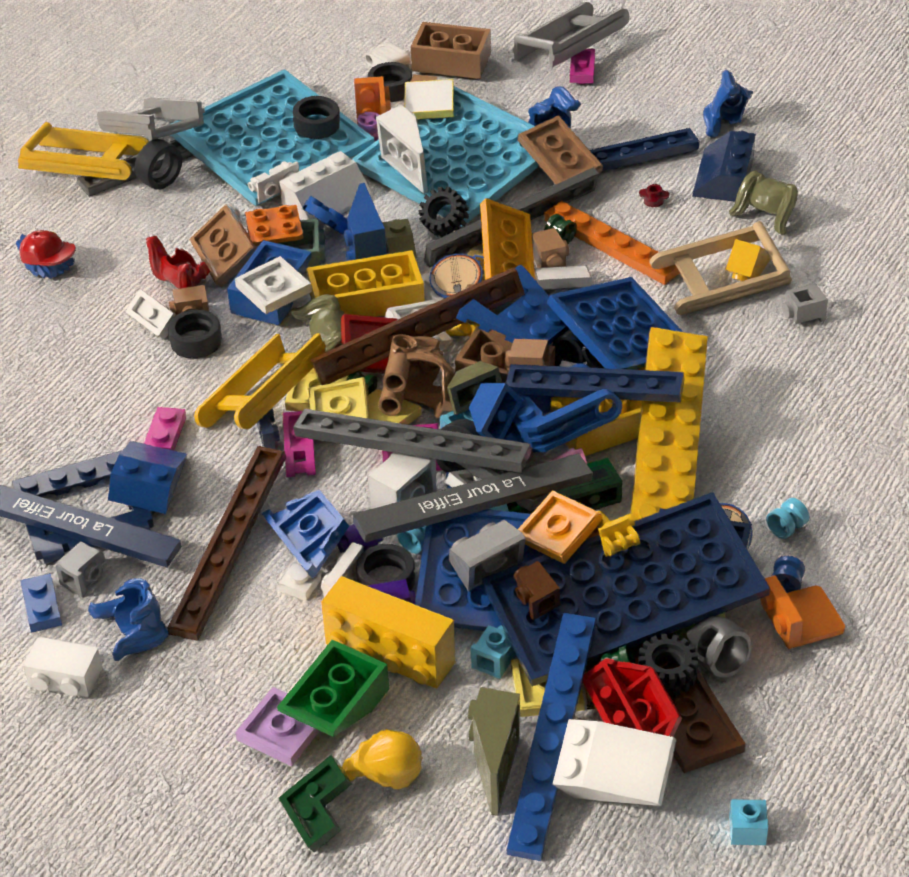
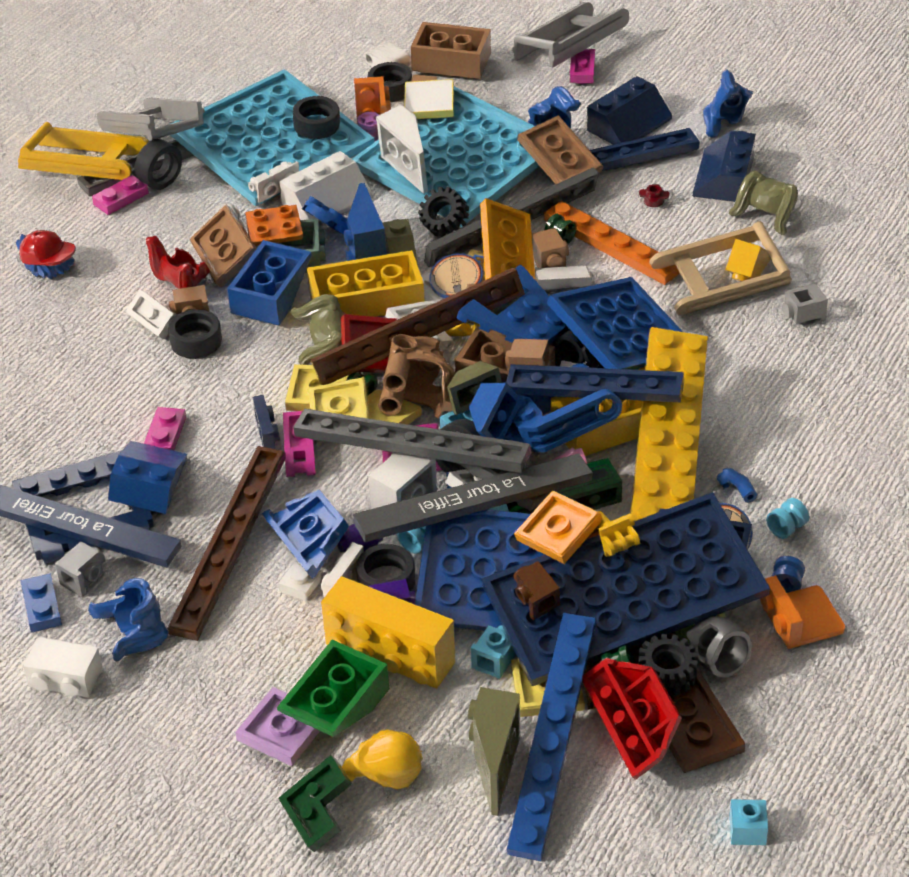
yellow piece [194,333,326,429] -> none
white plate [235,256,312,314] -> none
light grey slope [449,520,525,591] -> none
white slope [553,719,676,806] -> none
none -> dark pink plate [92,175,149,215]
none -> dark blue slope [587,76,672,145]
none -> blue arm [717,468,758,503]

